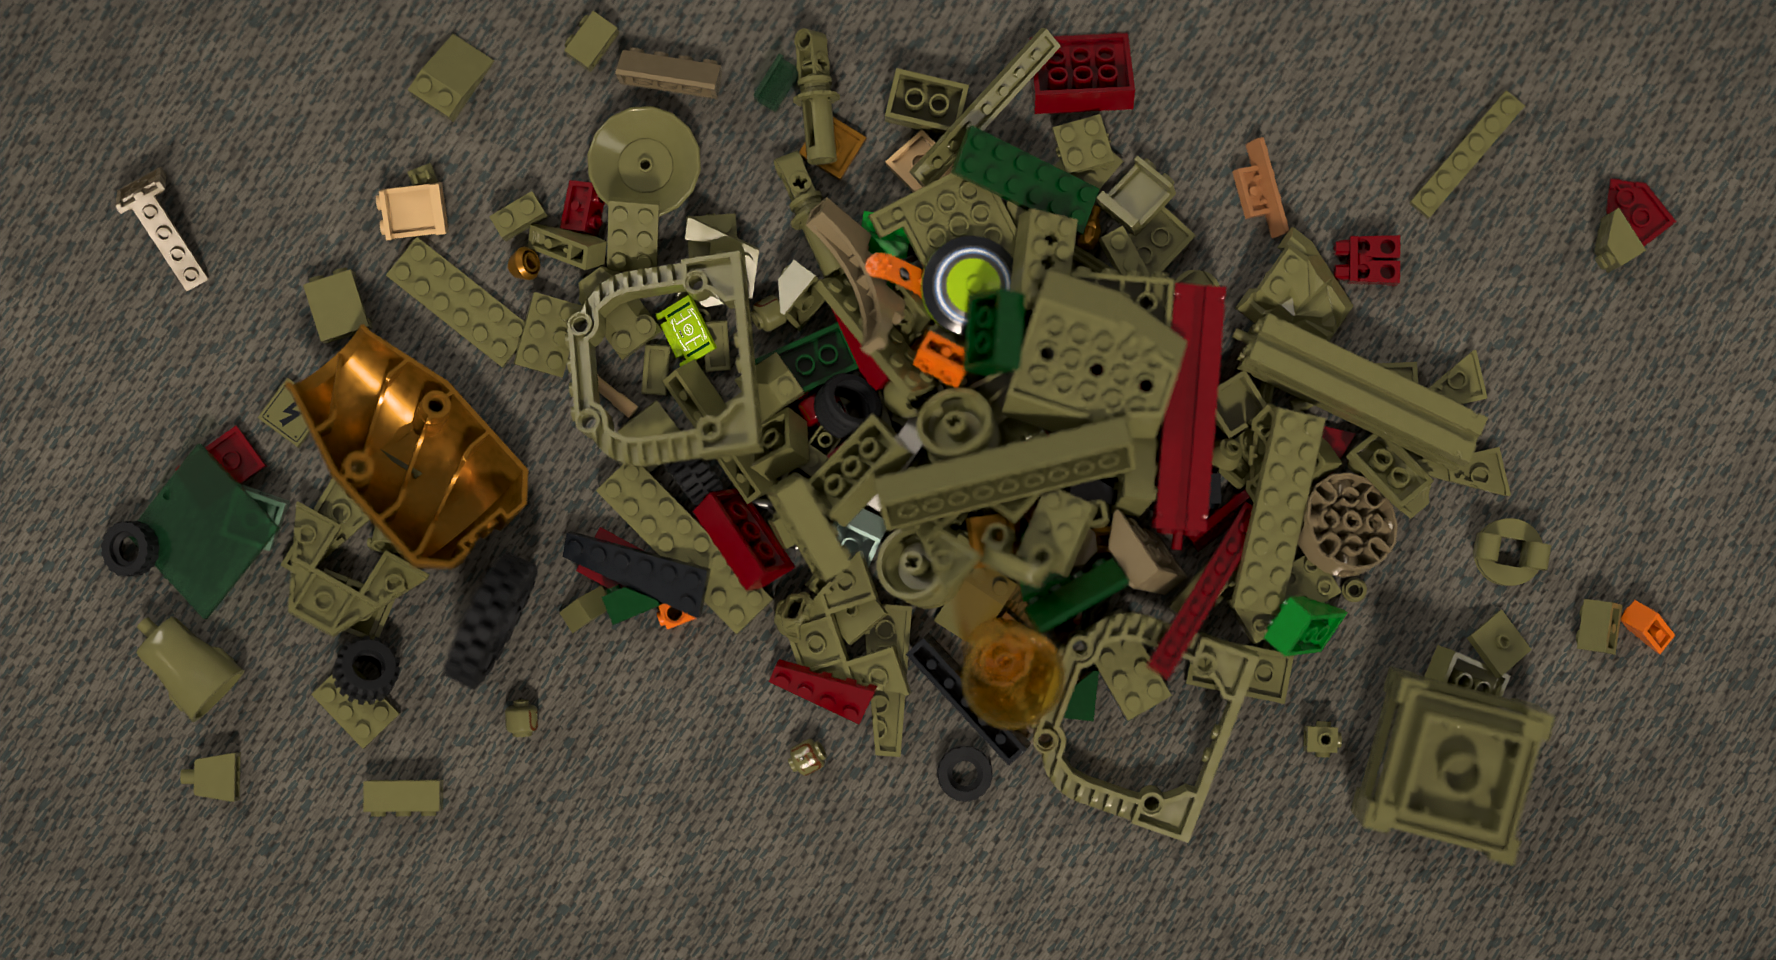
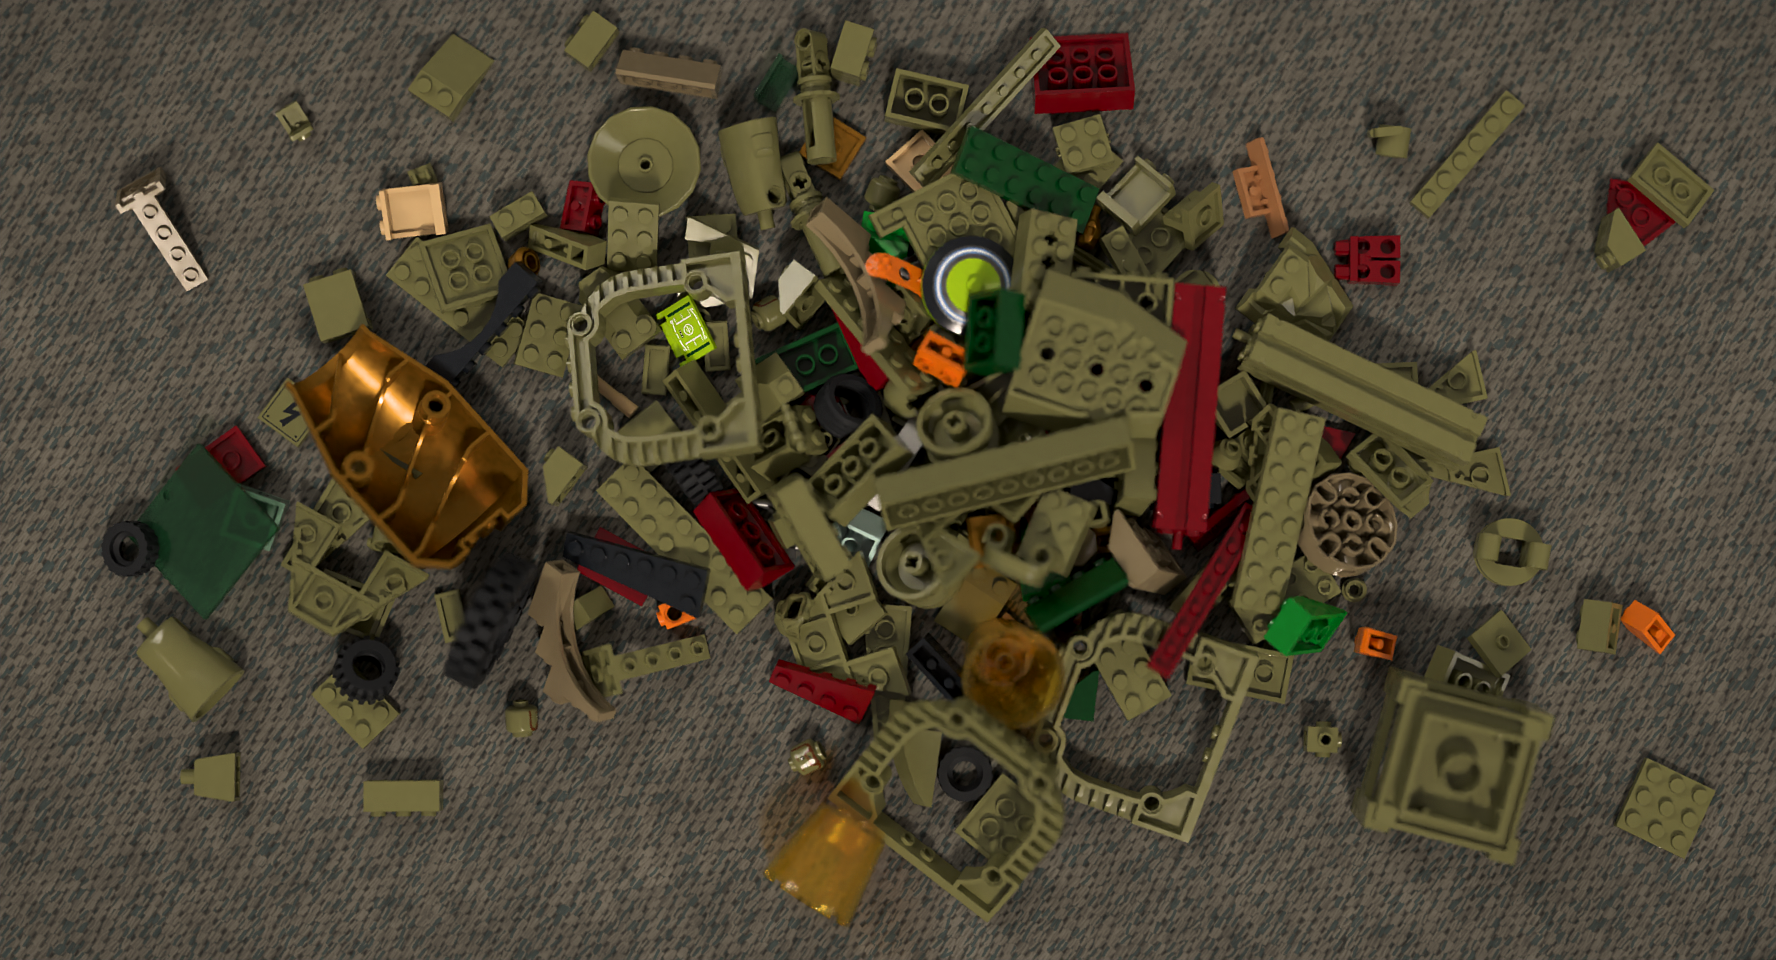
dark green slope [601,585,662,625] -> none
none -> olive bracket [275,99,313,142]
none -> olive plate [418,223,507,314]
none -> black arch [425,261,543,389]
none -> olive tile [434,589,465,643]
none -> dark tan arch [528,560,617,722]
none -> olive slope [543,446,588,507]
none -> olive bracket [580,634,711,698]
none -> olive torso [718,117,787,231]
none -> clear yellow cone [761,802,886,929]
none -> olive plate [780,404,829,455]
none -> olive arch [827,697,1065,923]
none -> olive brick [830,20,877,87]
none -> olive head [864,174,901,211]
none -> olive slope [889,699,942,807]
none -> olive plate [954,773,1037,860]
none -> olive bracket [1163,182,1224,251]
none -> orange slope [1353,627,1397,660]
none -> olive piece [1367,125,1411,159]
none -> olive plate [1614,758,1715,859]
none -> olive plate [1627,142,1714,228]

